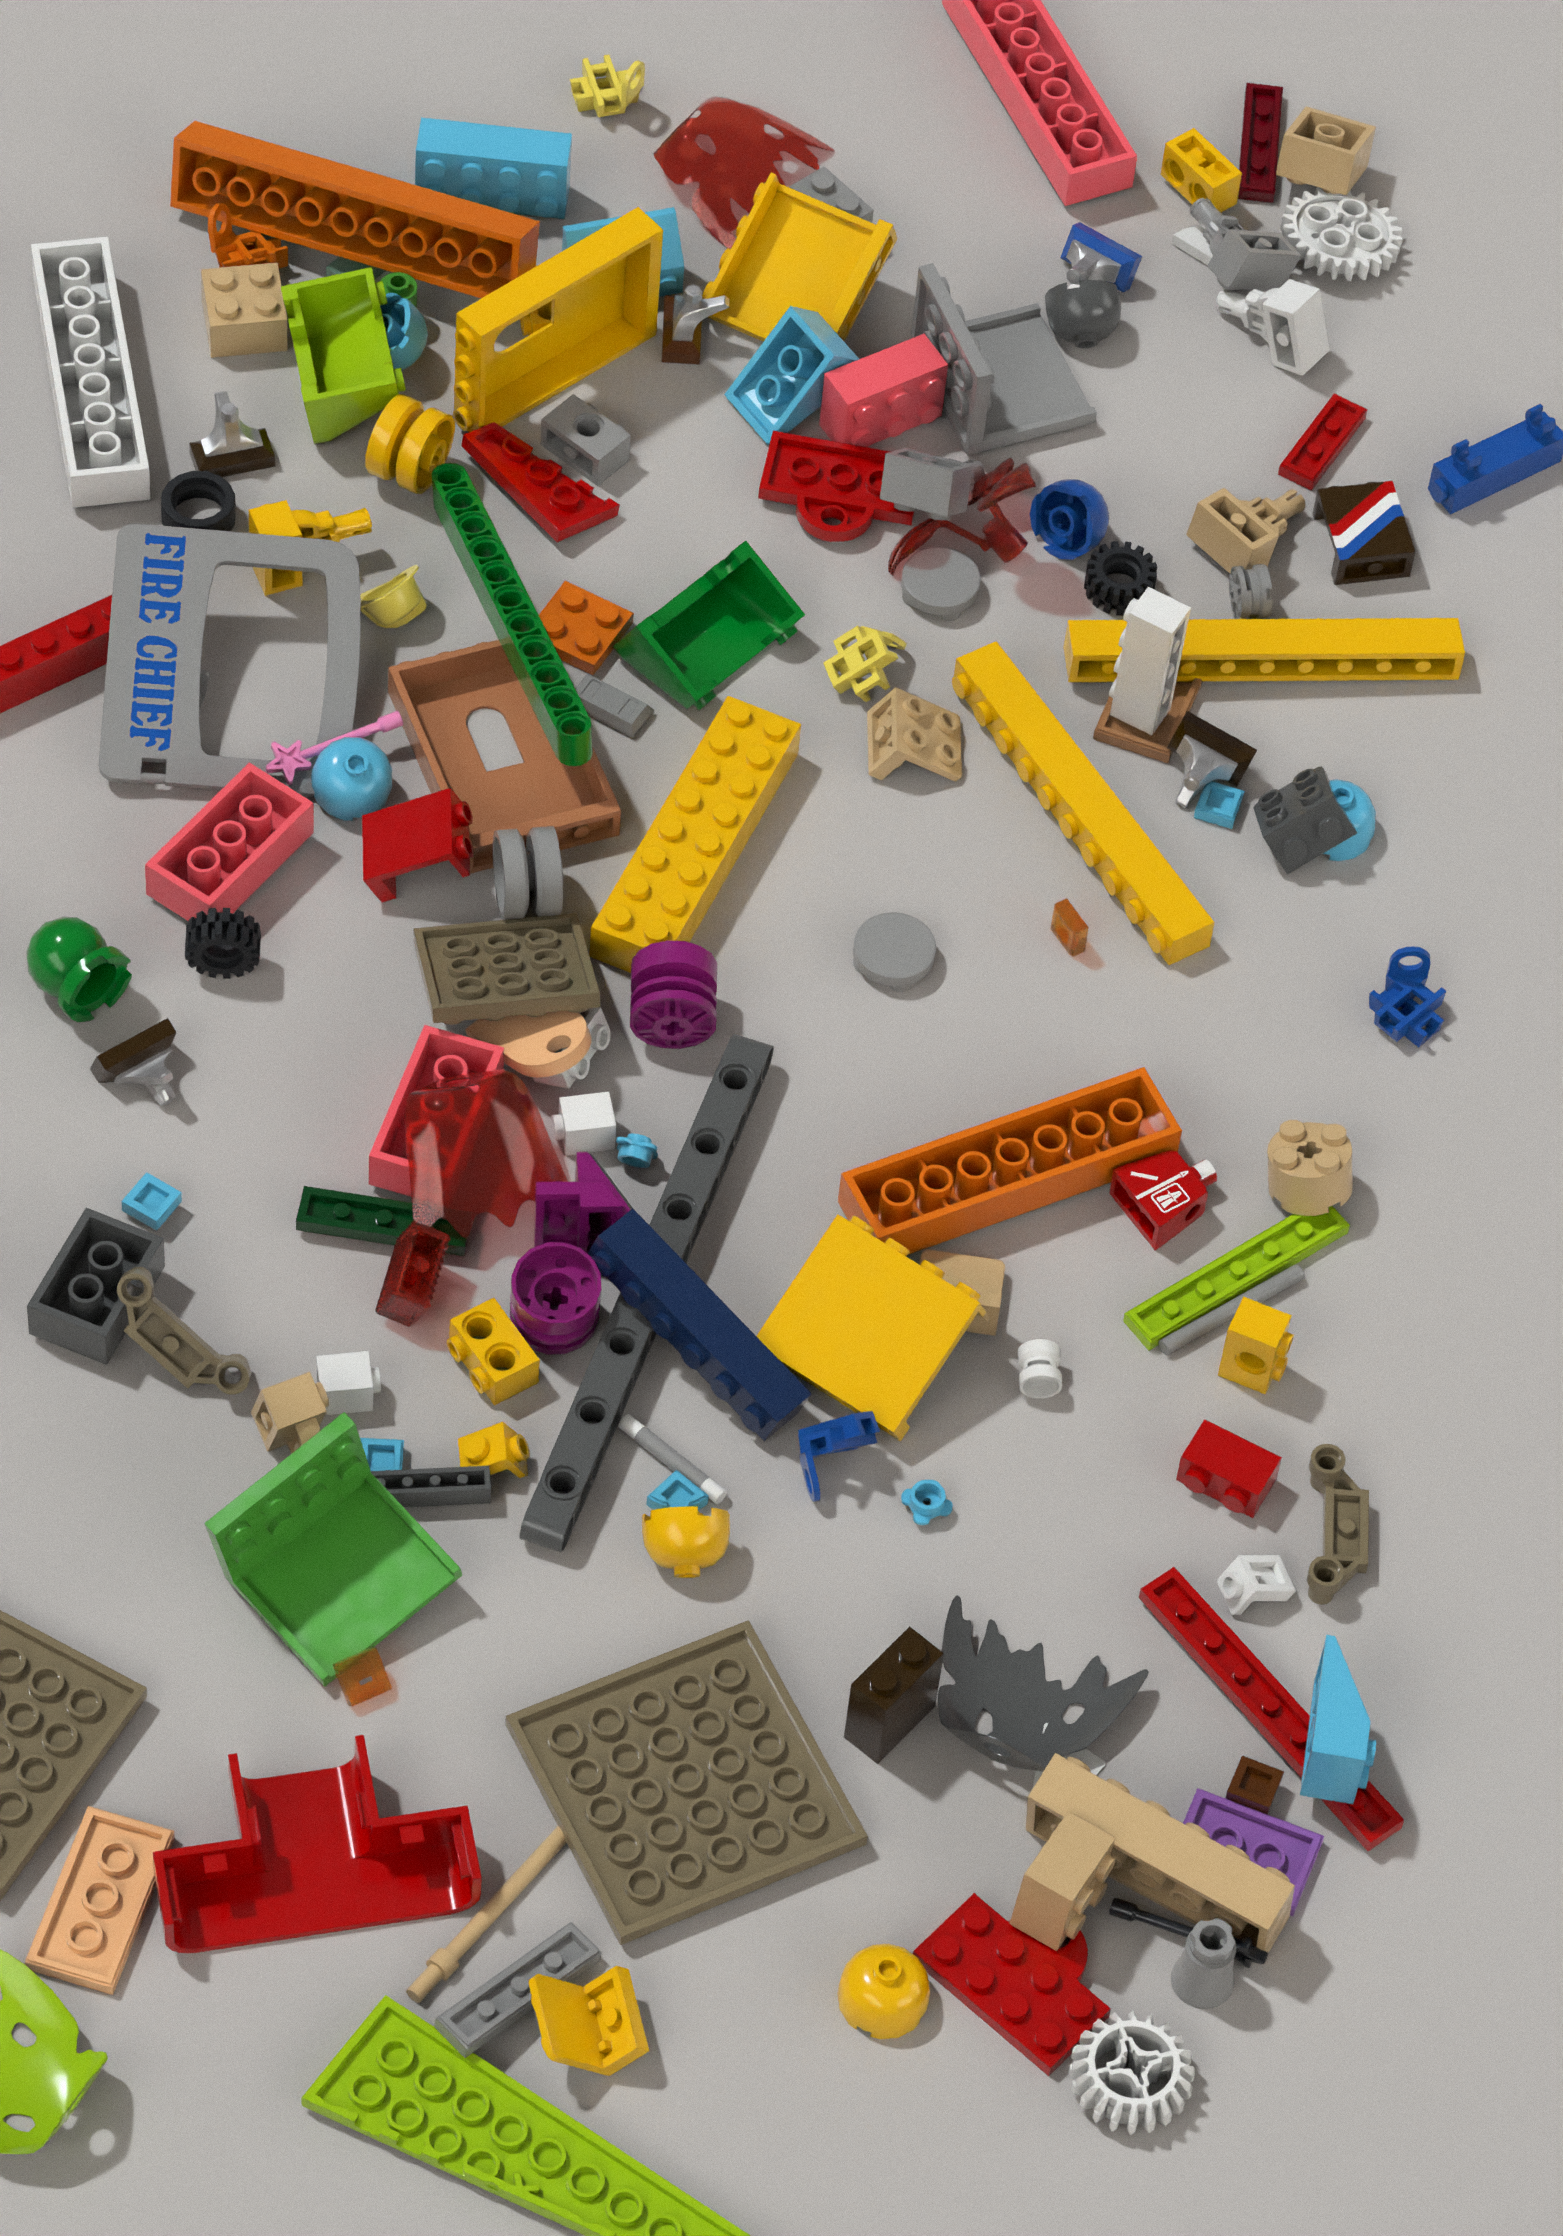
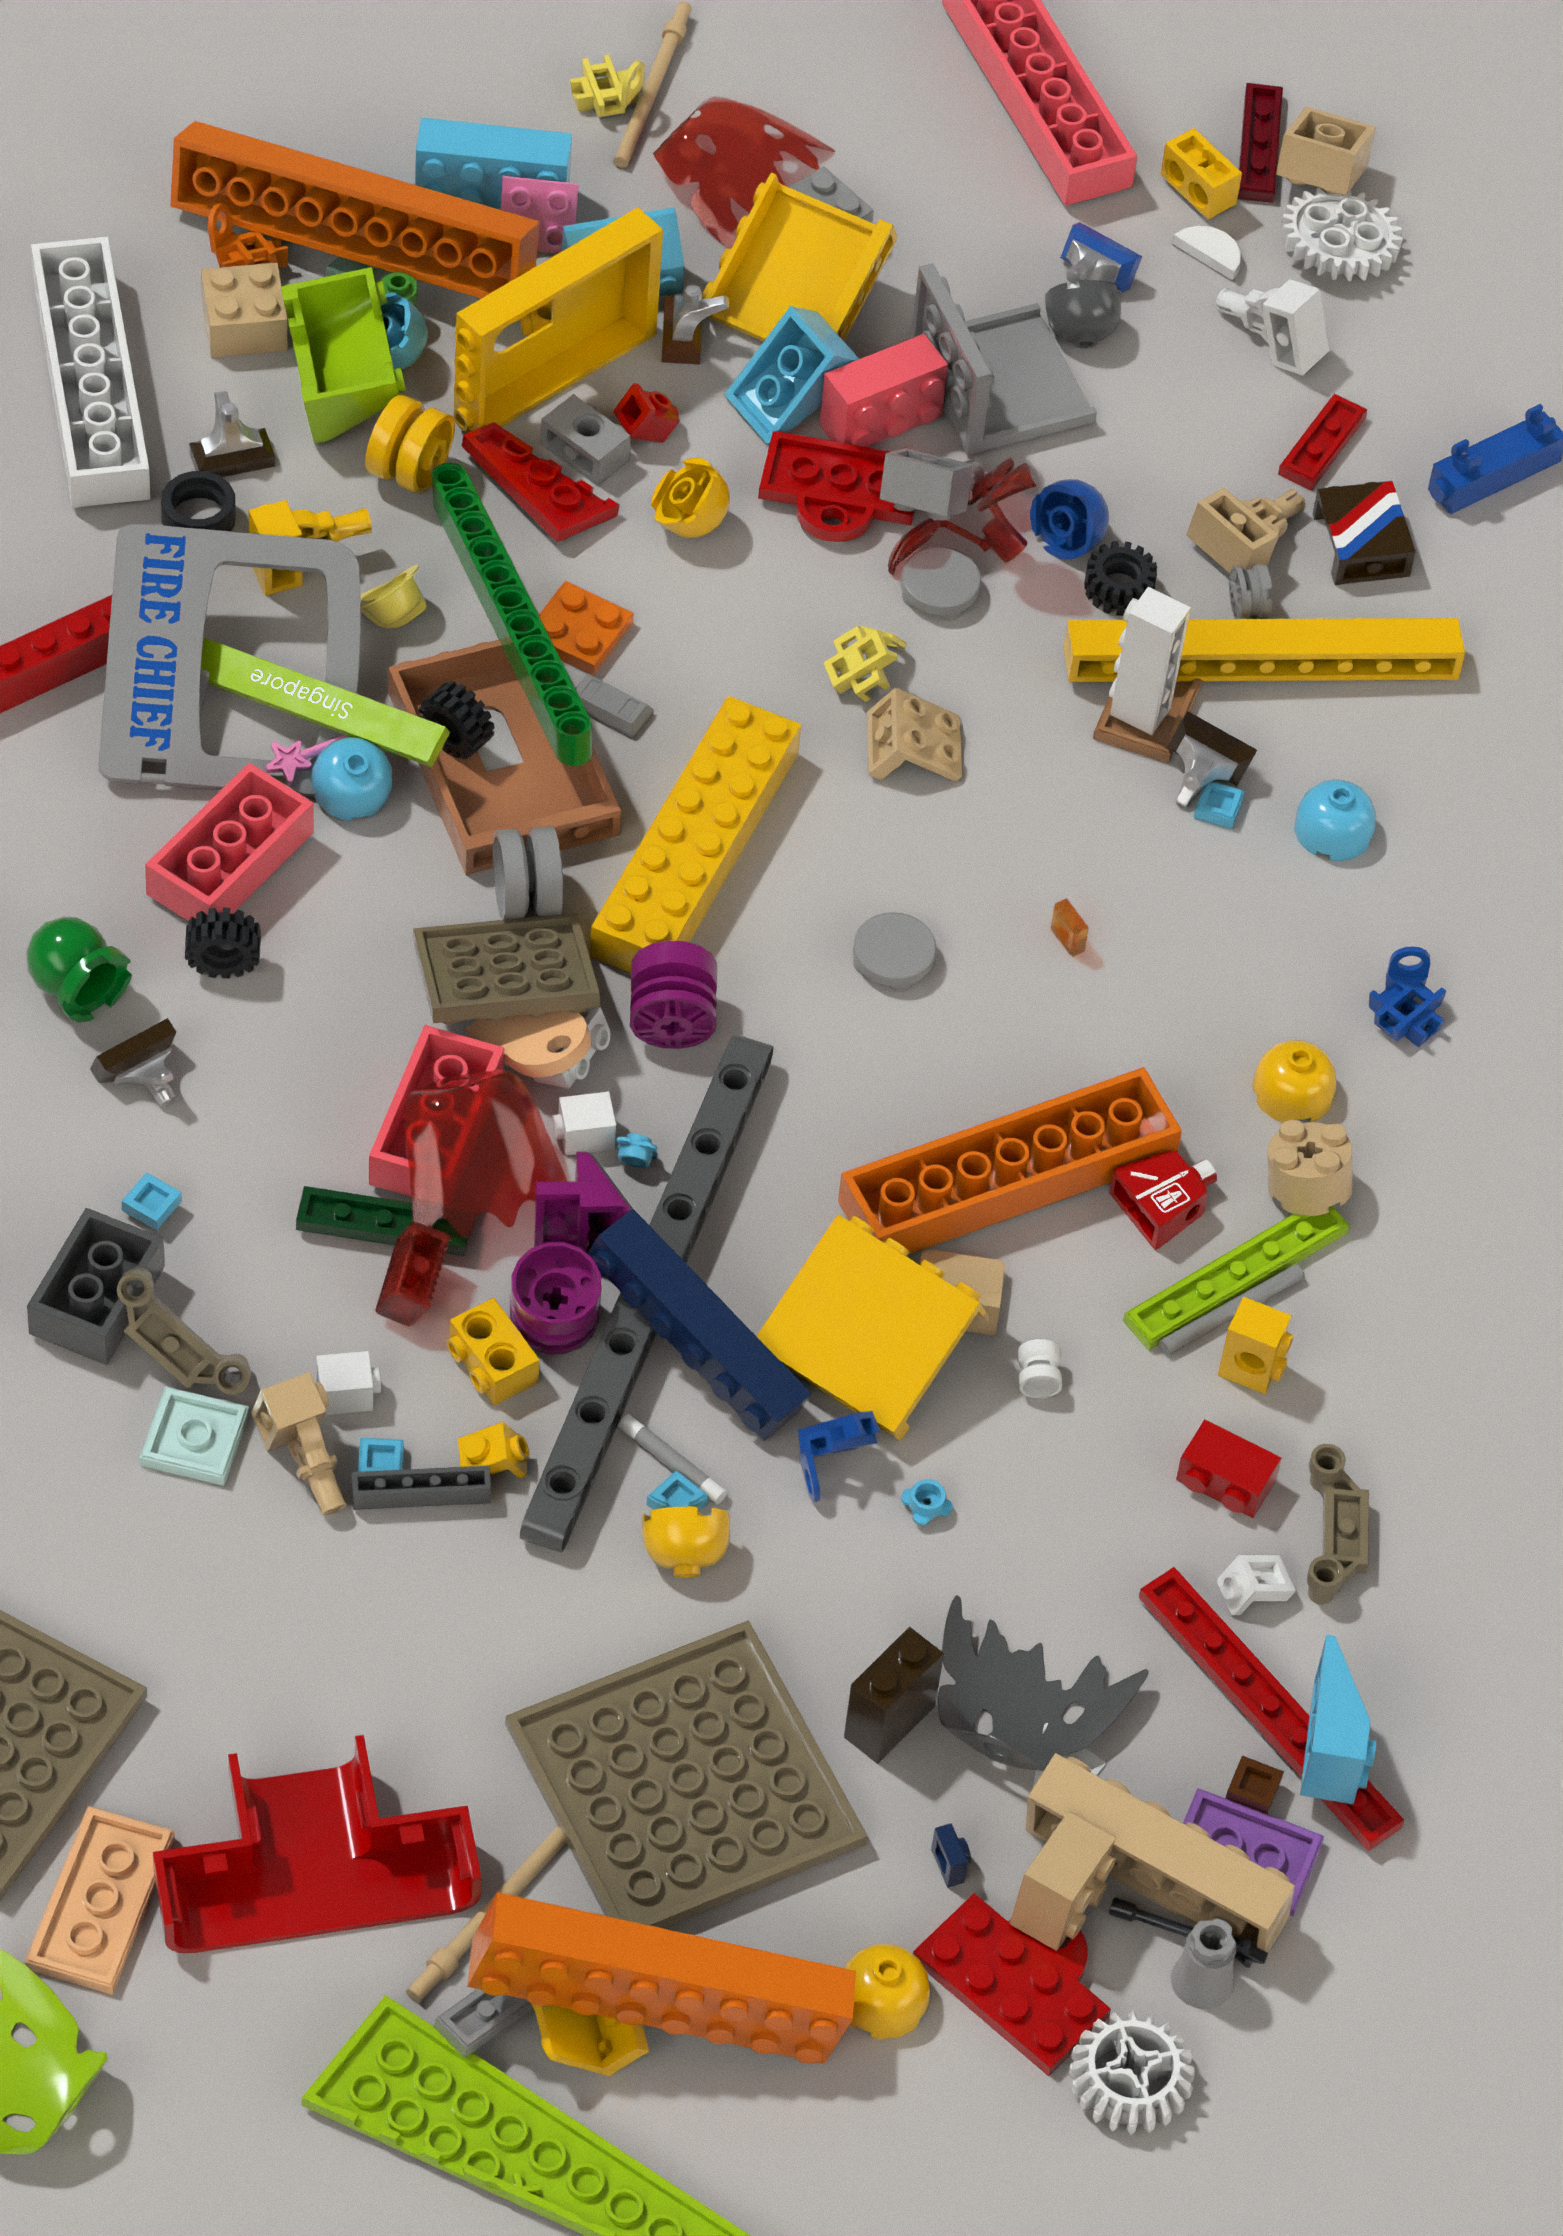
bright green bracket [204,1412,462,1687] -> none
clear orange tile [332,1647,392,1706] -> none
red panel [362,788,474,903] -> none
green windscreen [613,540,805,711] -> none
yellow brick [952,641,1215,965] -> none
light grey brick [1190,198,1301,291] -> none
dark grey bracket [1253,766,1357,874] -> none
none -> light aqua tile [140,1386,249,1486]
none -> lime tile [201,637,450,768]
none -> black tyre [419,681,495,759]
none -> orange brick [467,1892,856,2064]
none -> bright pink hinge [500,176,579,254]
none -> tan bar [613,2,692,168]
none -> red brick [613,383,680,443]
none -> yellow cylinder [651,457,730,538]
none -> dark blue plate [931,1823,971,1888]
none -> yellow cylinder [1252,1040,1336,1122]

